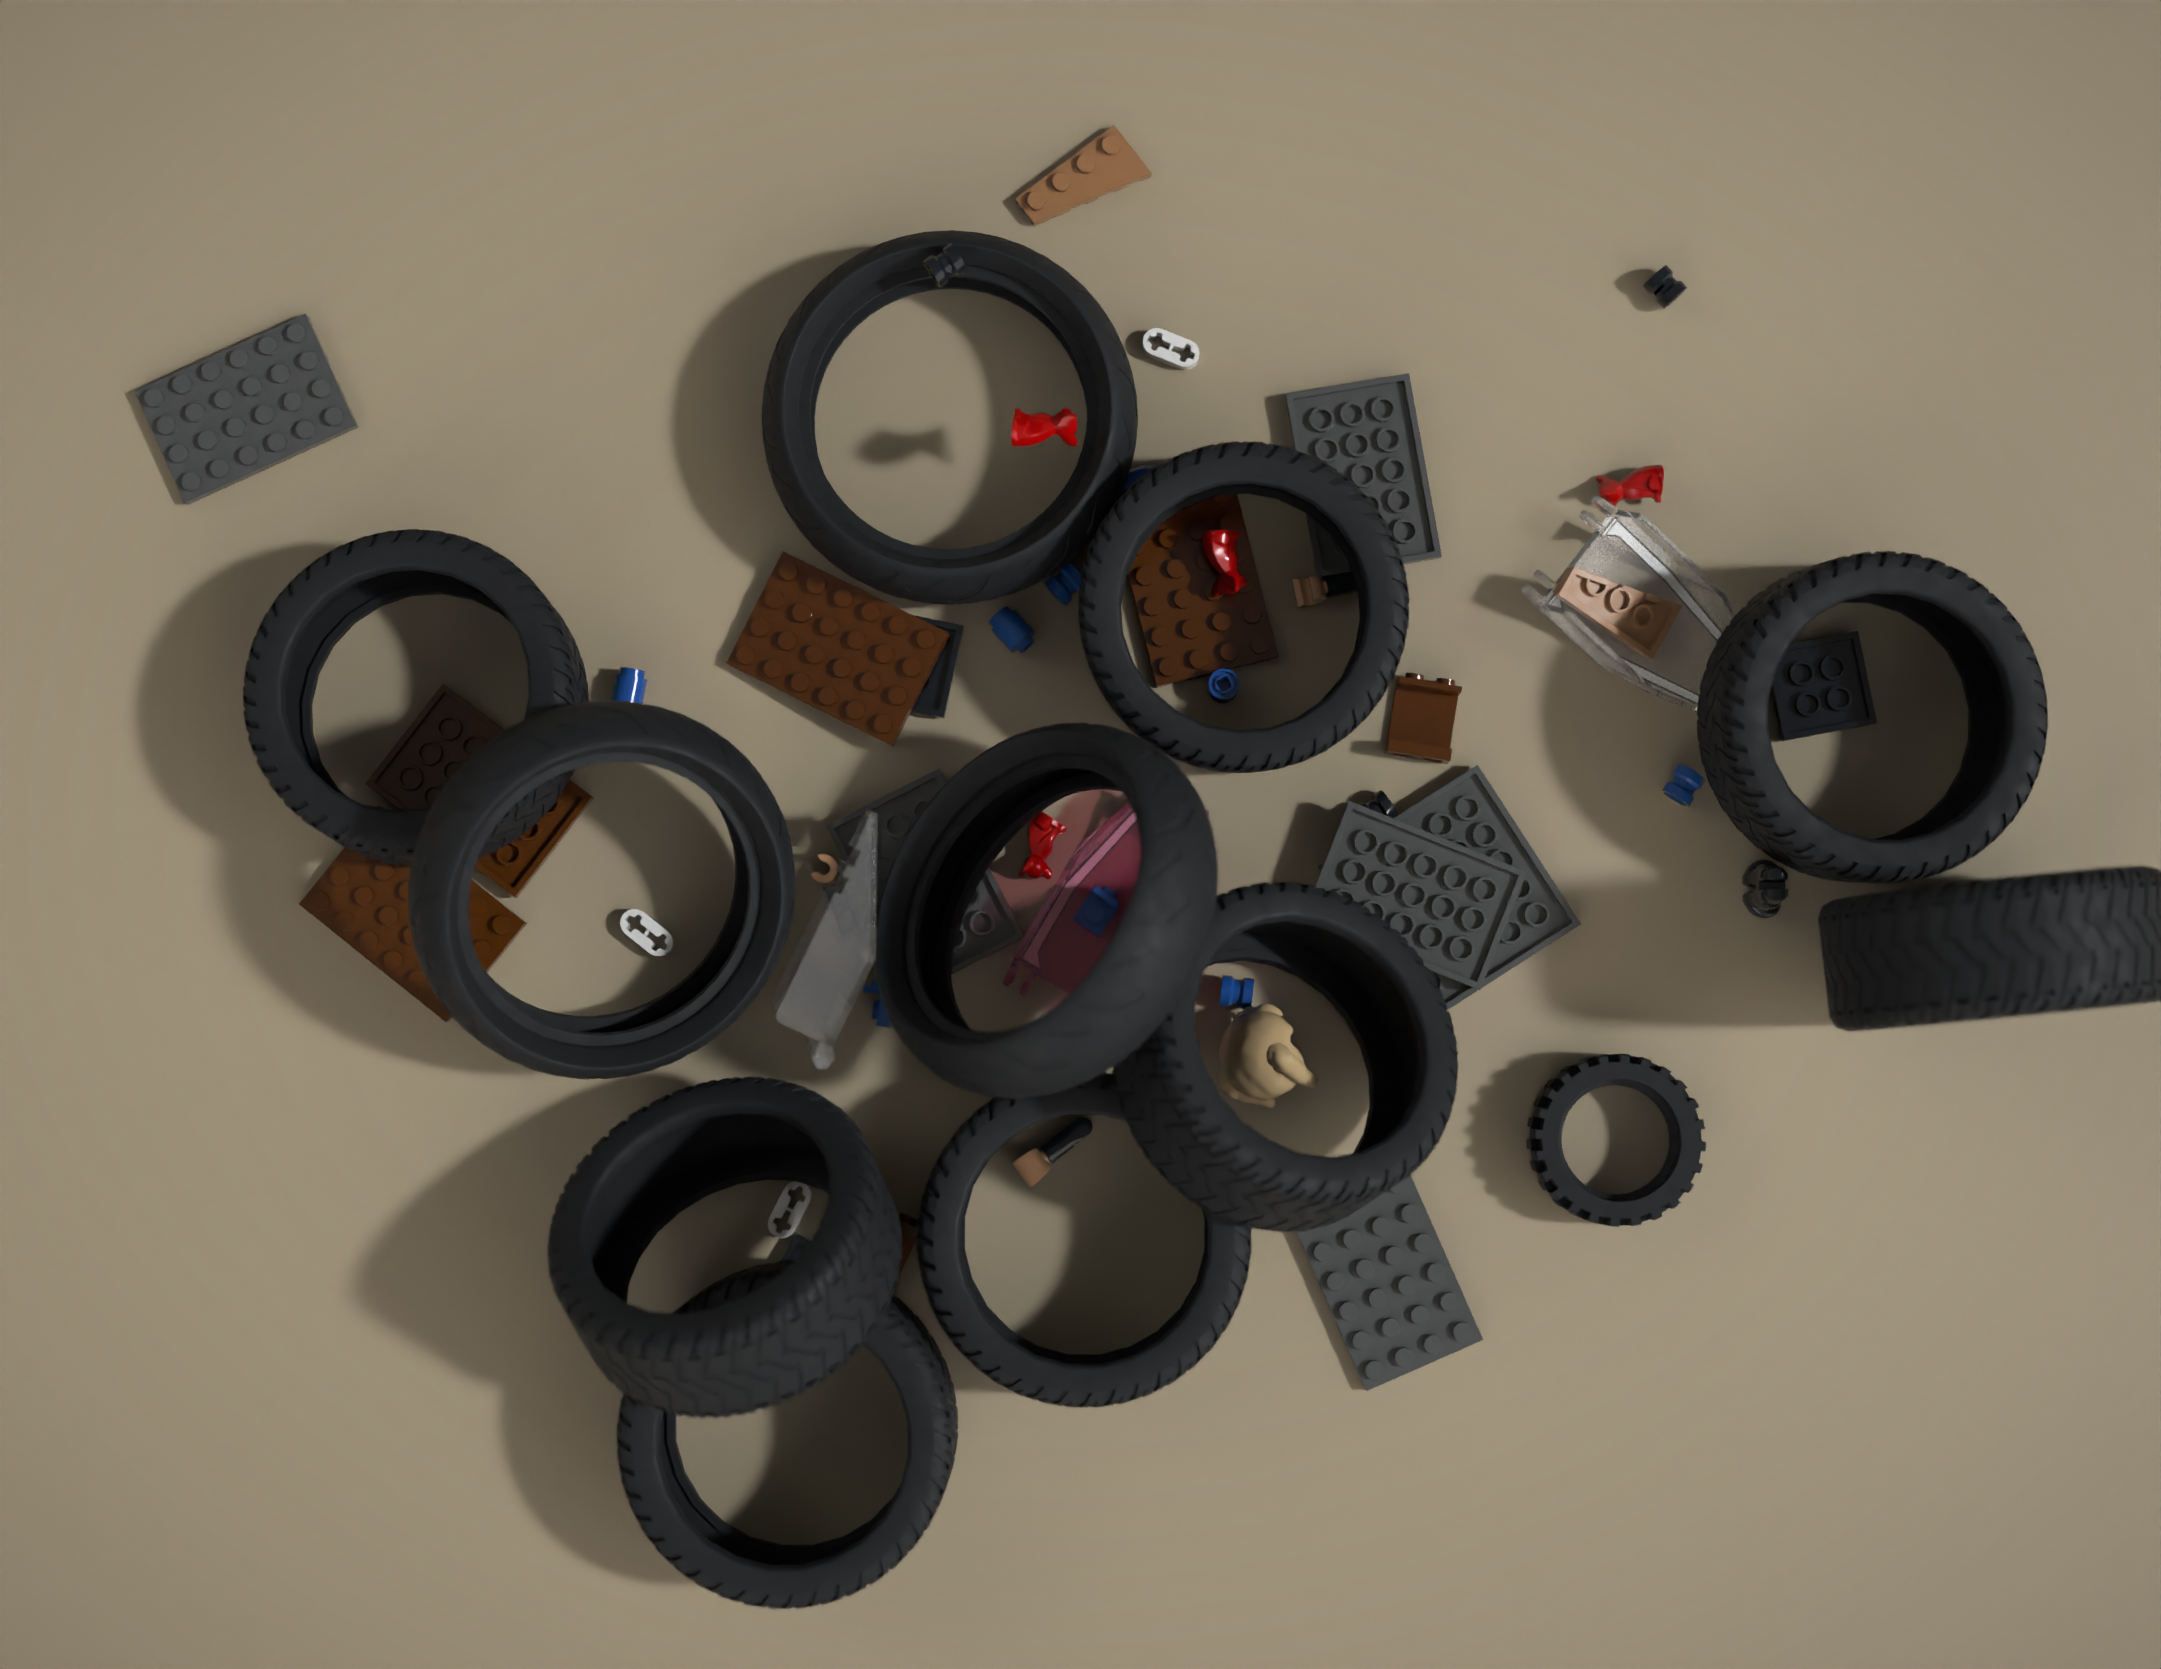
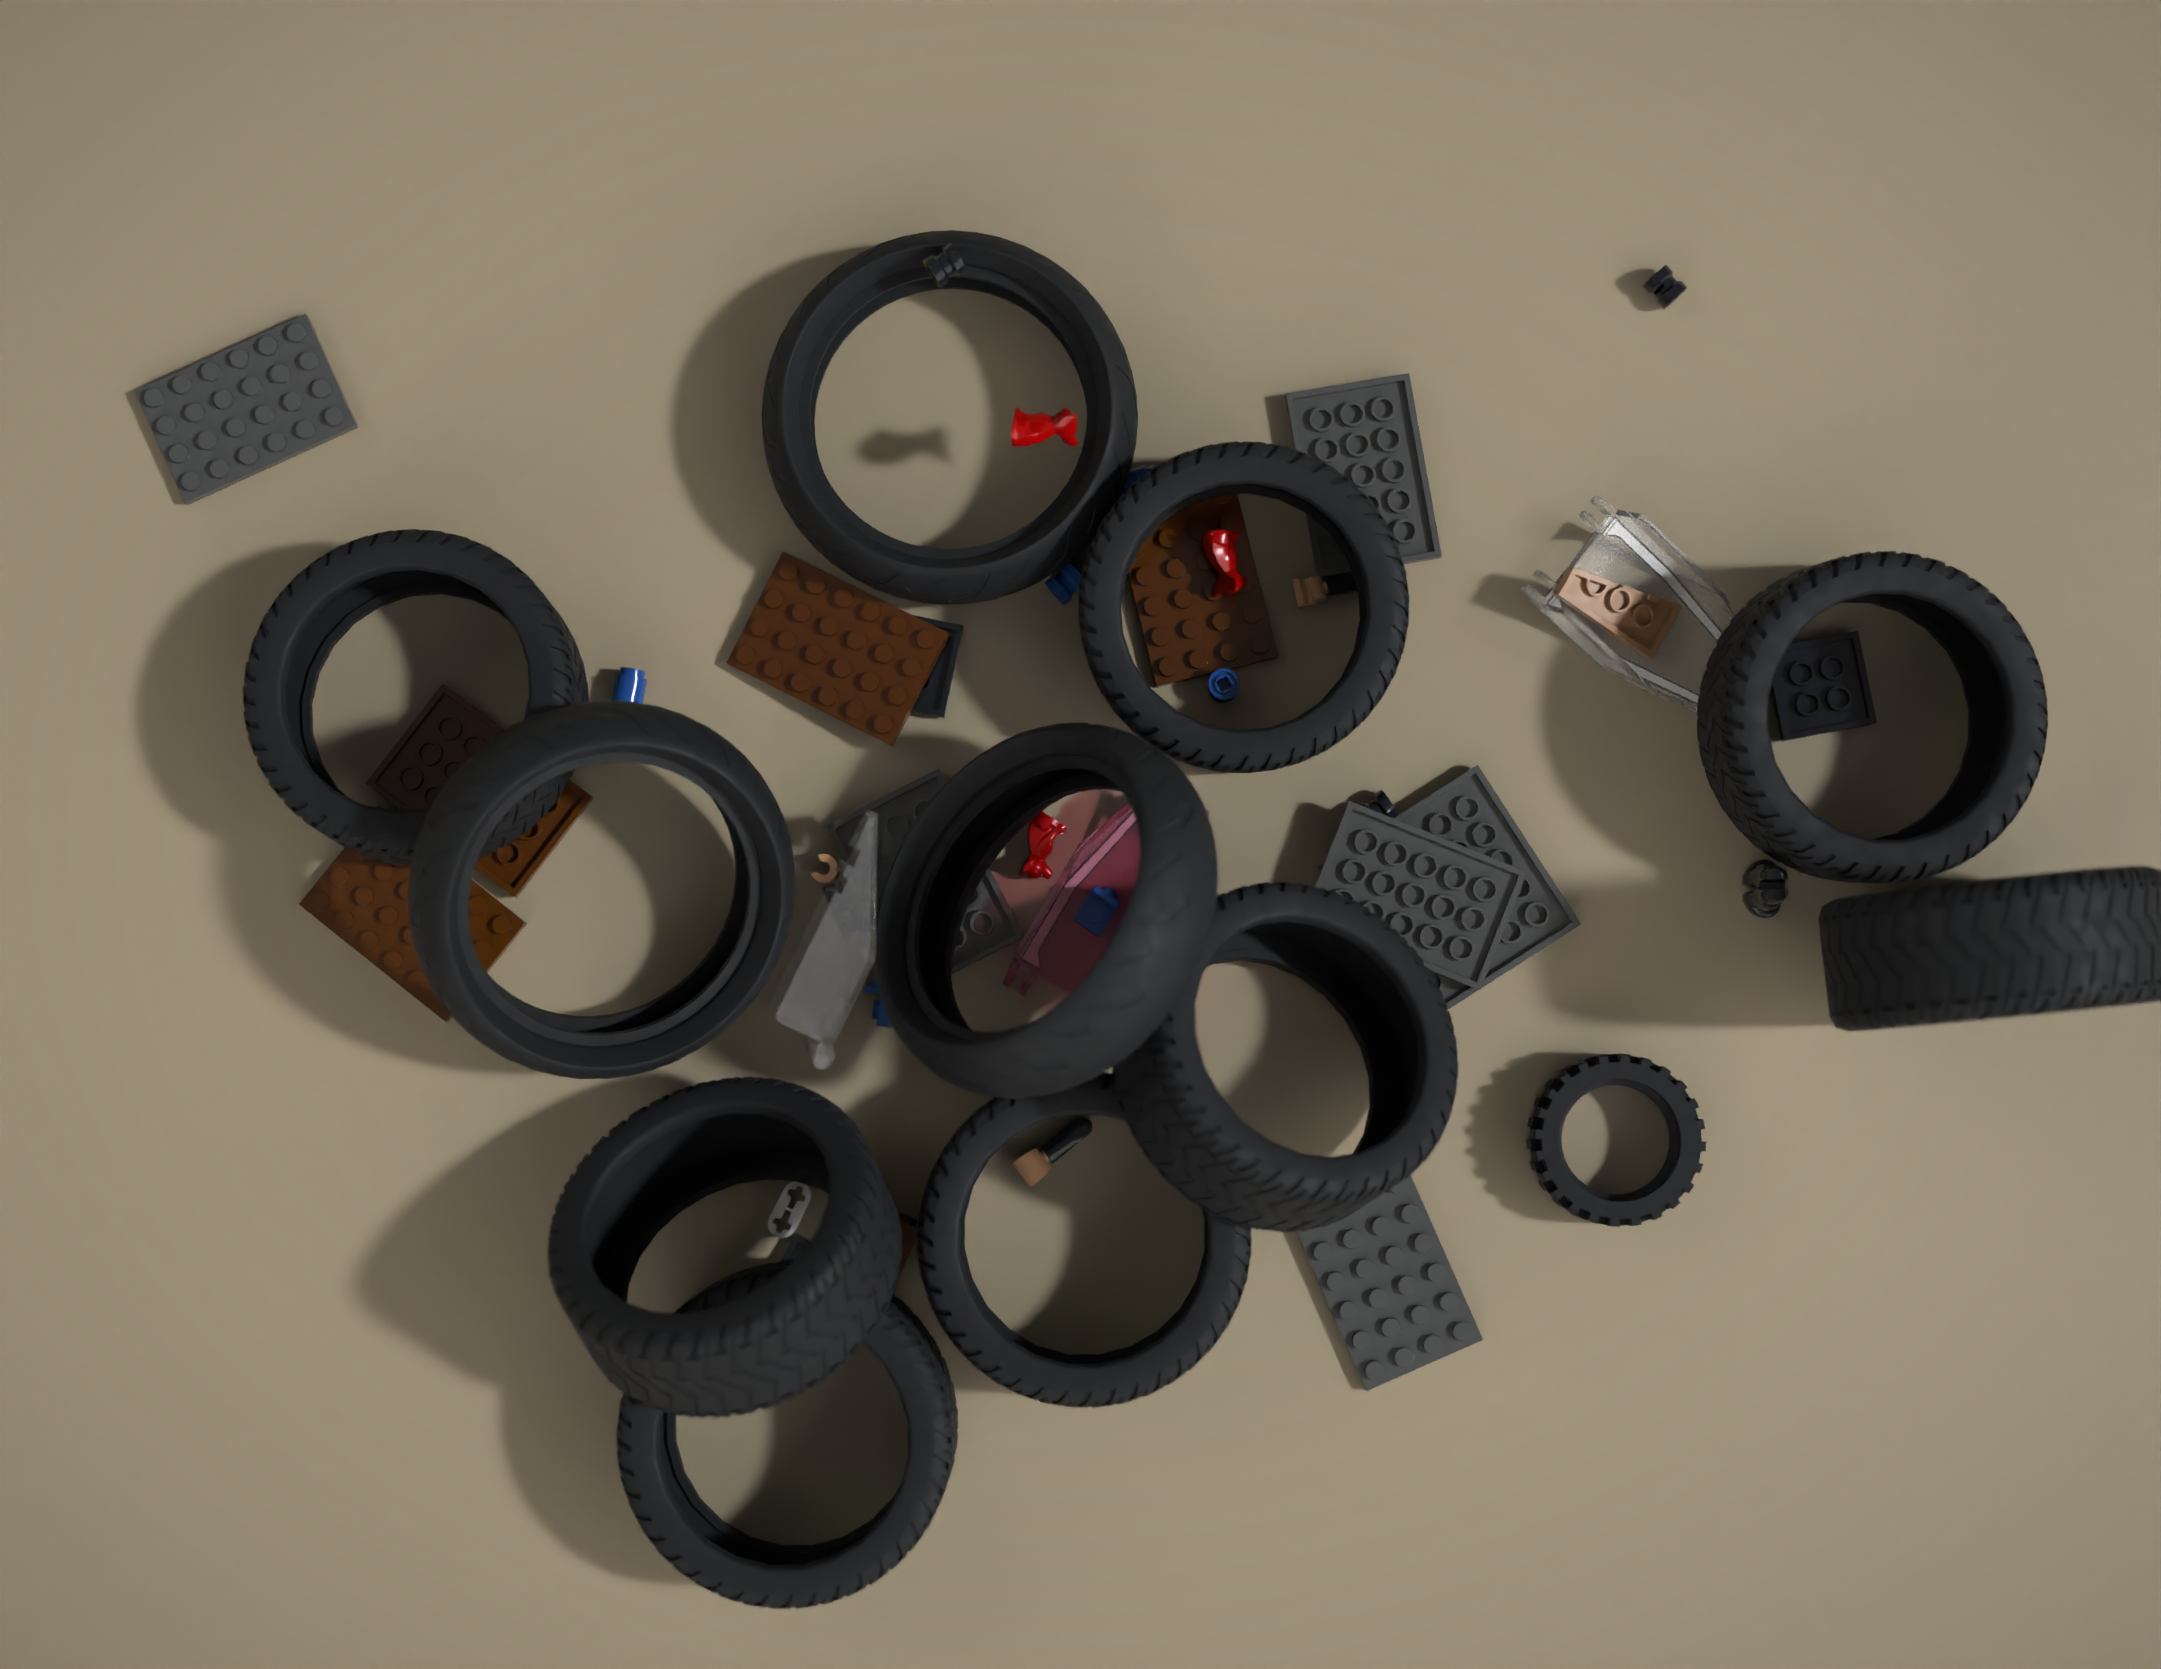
white beam [620,909,675,957] -> none
blue brick [989,606,1035,653] -> none
medium nougat wing [1015,125,1152,226] -> none
white beam [1142,328,1200,370] -> none
tan piece [1218,1003,1318,1108] -> none
blue wheel [1219,975,1254,1009] -> none
reddish brown panel [1385,673,1462,764] -> none
red animal [1596,465,1664,510] -> none
blue wheel [1662,764,1705,807] -> none

